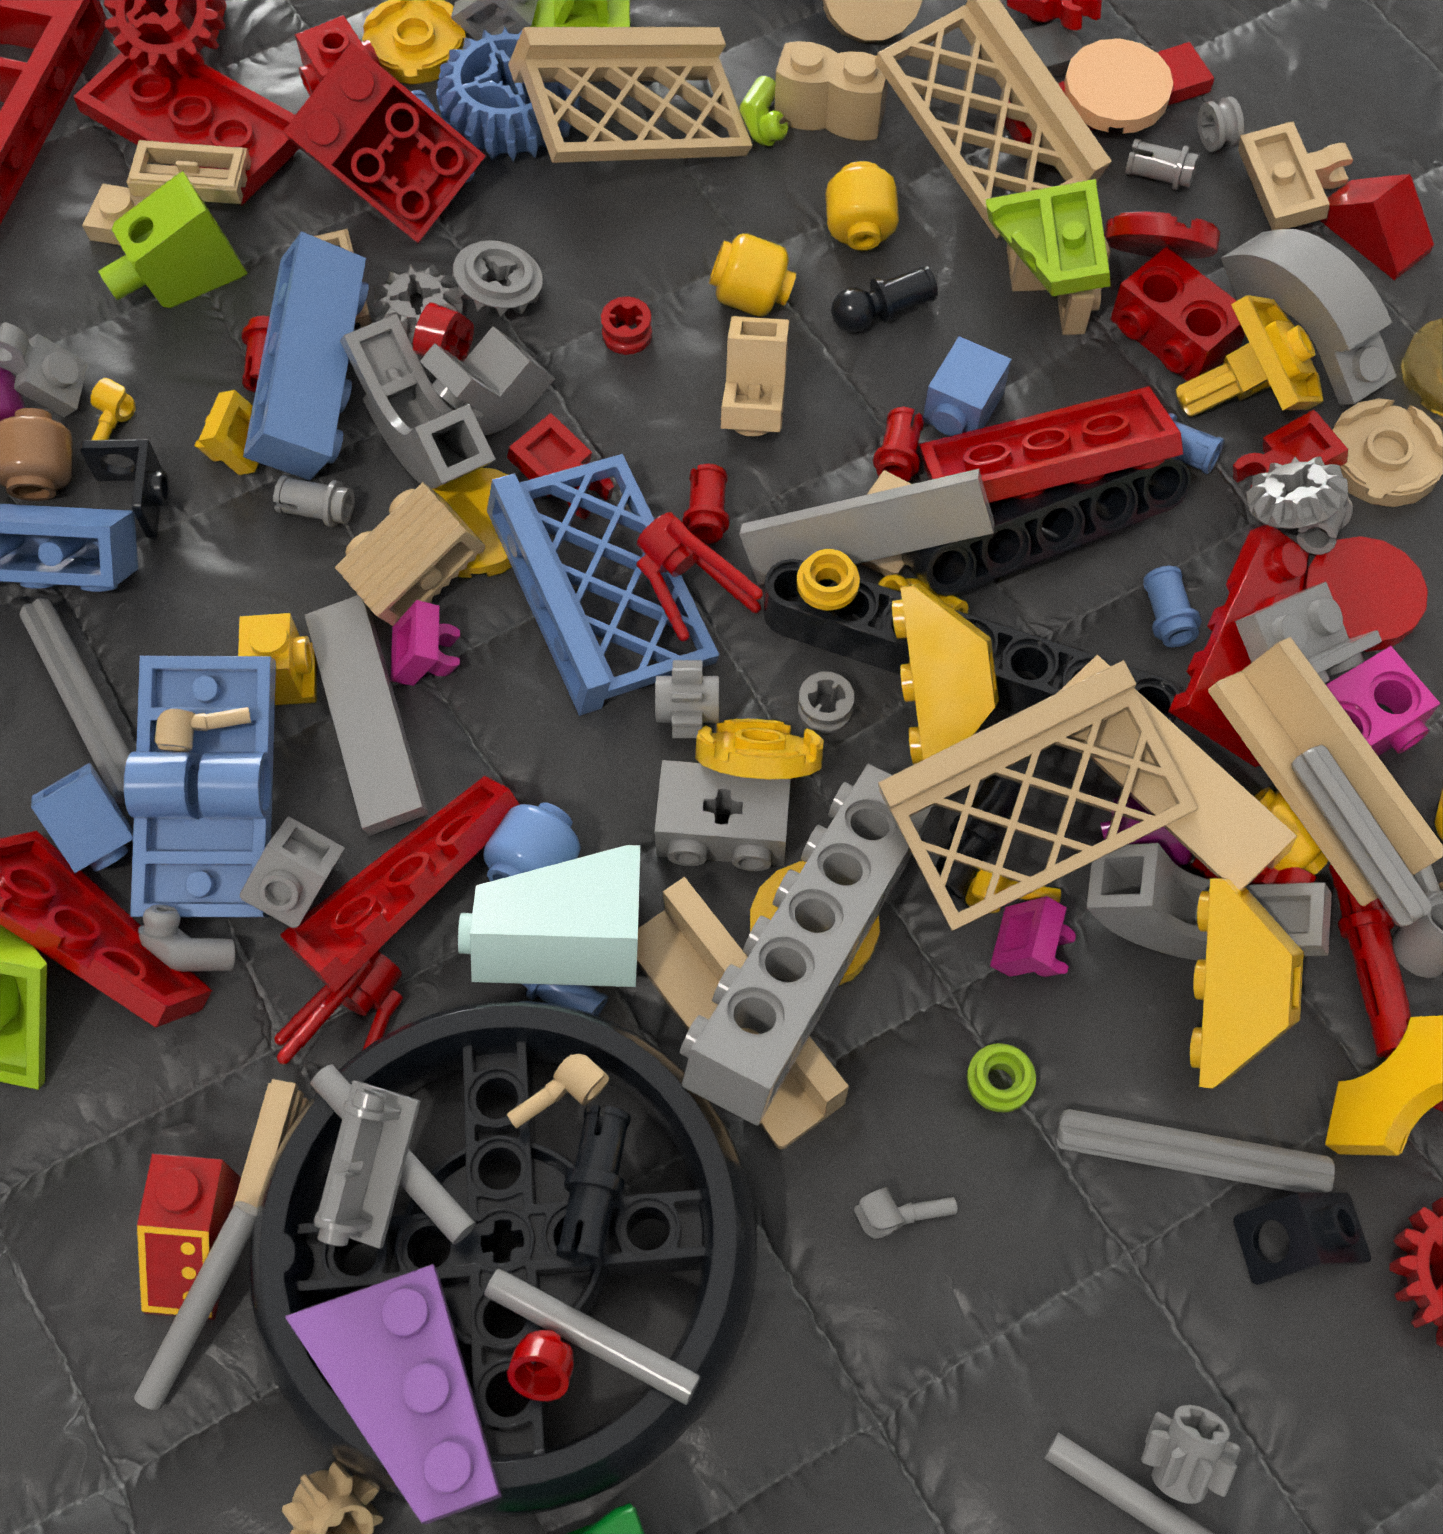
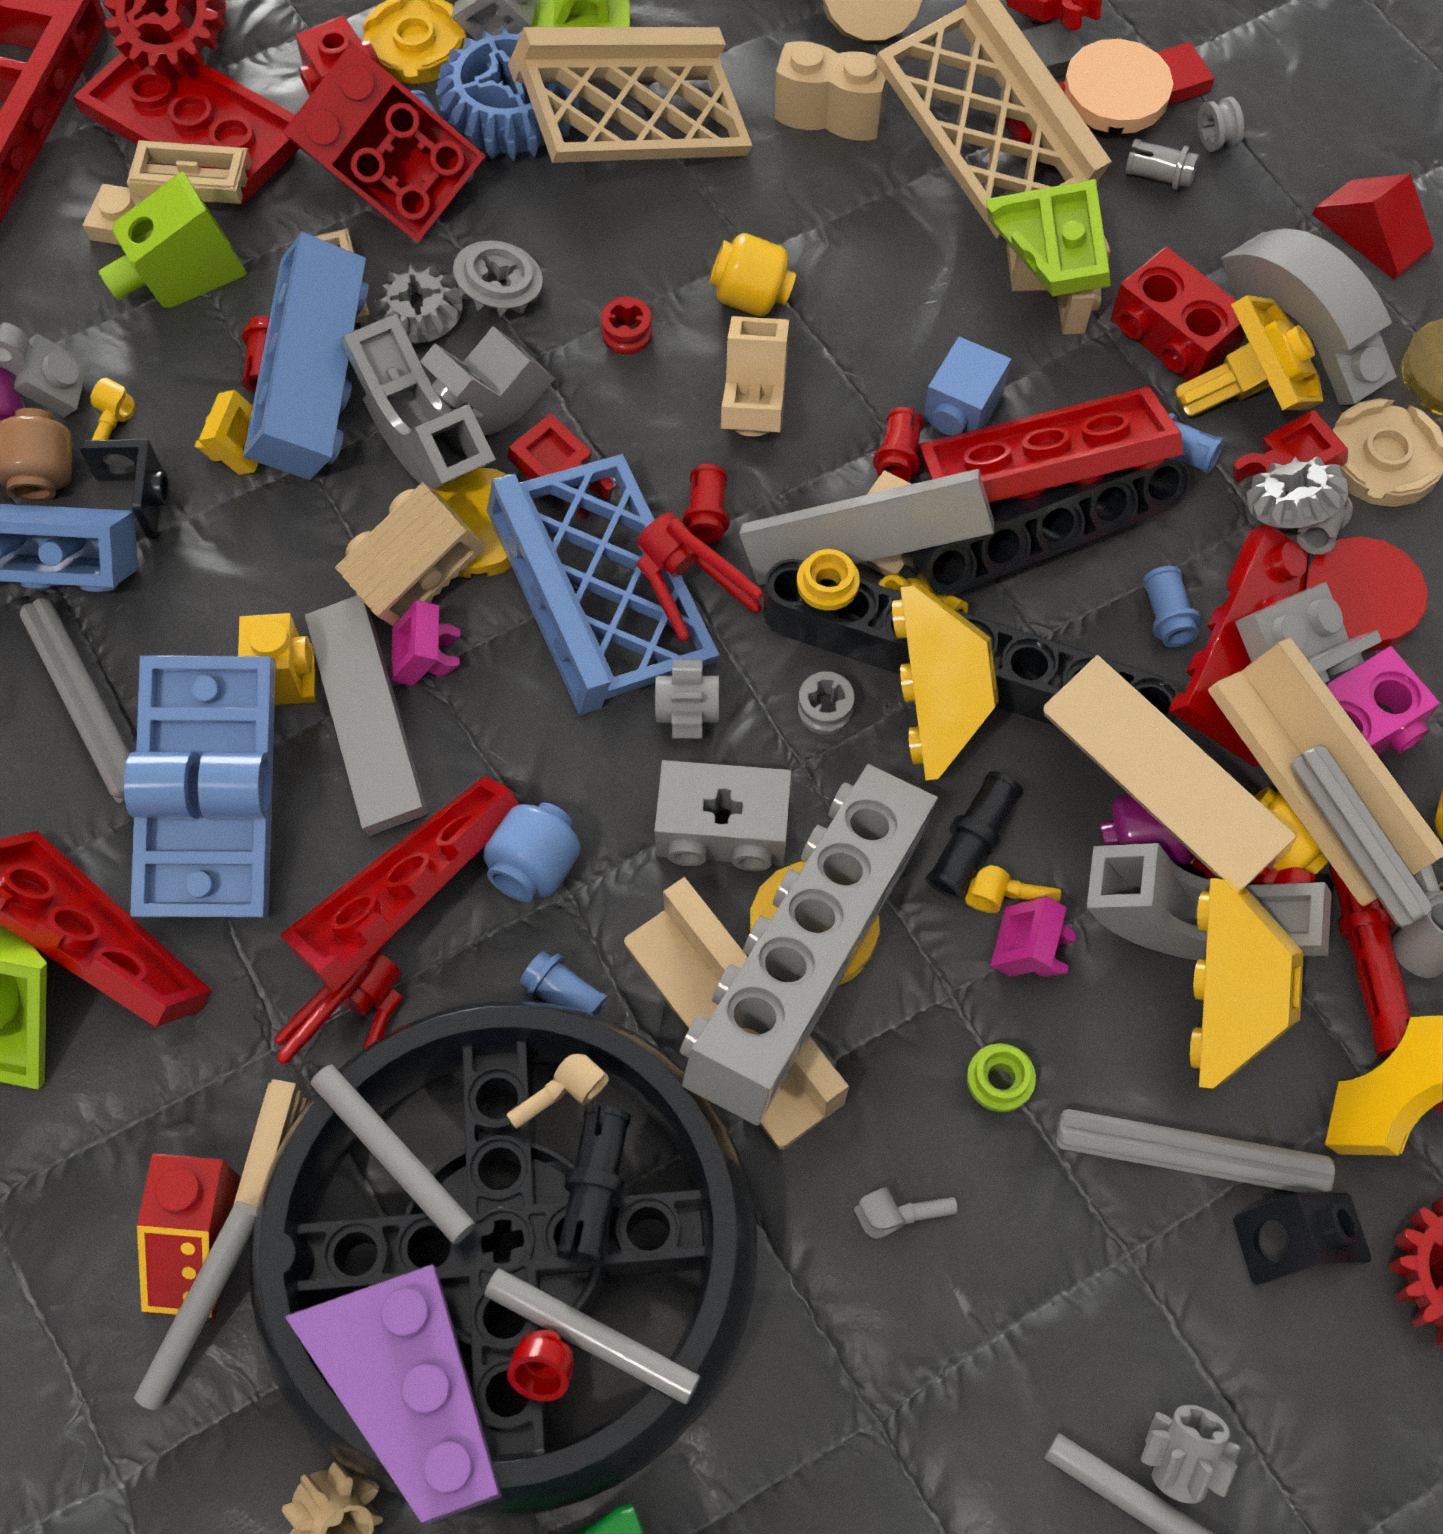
medium blue brick [31,763,133,873] -> none
light grey arm [138,905,235,971] -> none
tan hand [155,707,251,752] -> none
light grey bracket [240,816,345,928] -> none
light grey pin [273,475,355,527] -> none
light grey hinge [314,1080,421,1249] -> none
red beam [413,302,474,361] -> none
light aqua slope [458,845,640,987] -> none
yellow tile [695,719,824,780] -> none
lime arm [739,76,788,146] -> none
yellow head [825,161,899,250] -> none
black pin [831,265,938,333] -> none
tan fence [878,660,1199,931] -> none
red tile [1104,211,1221,259] -> none
tan plate [1238,121,1353,230] -> none

